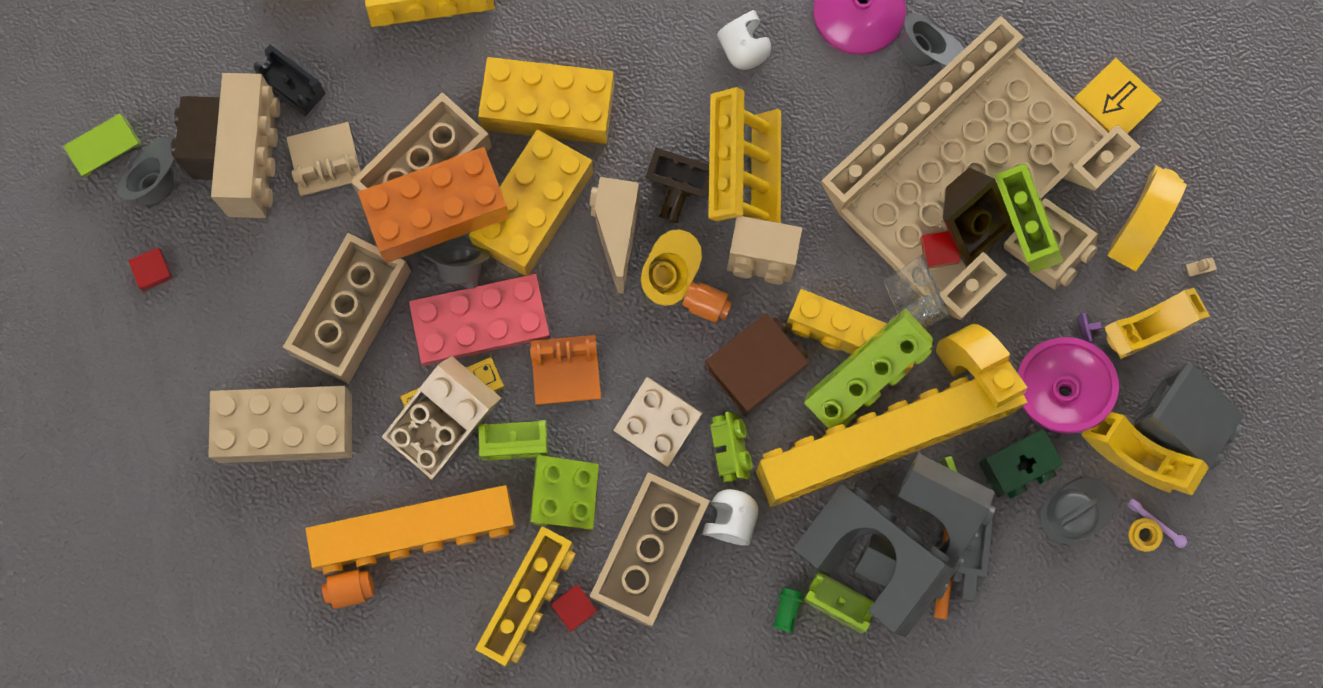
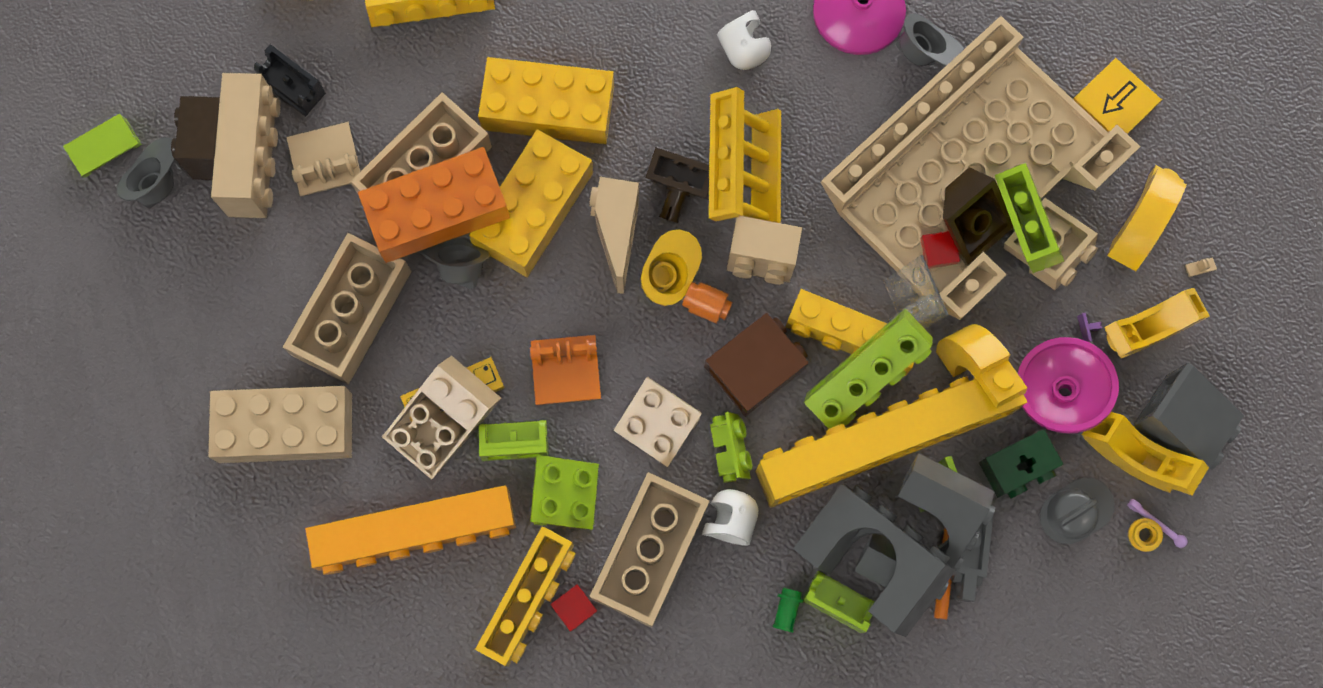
red tile [128,247,173,291] -> none
orange brick [322,569,375,610] -> none
coral plate [409,274,550,366] -> none

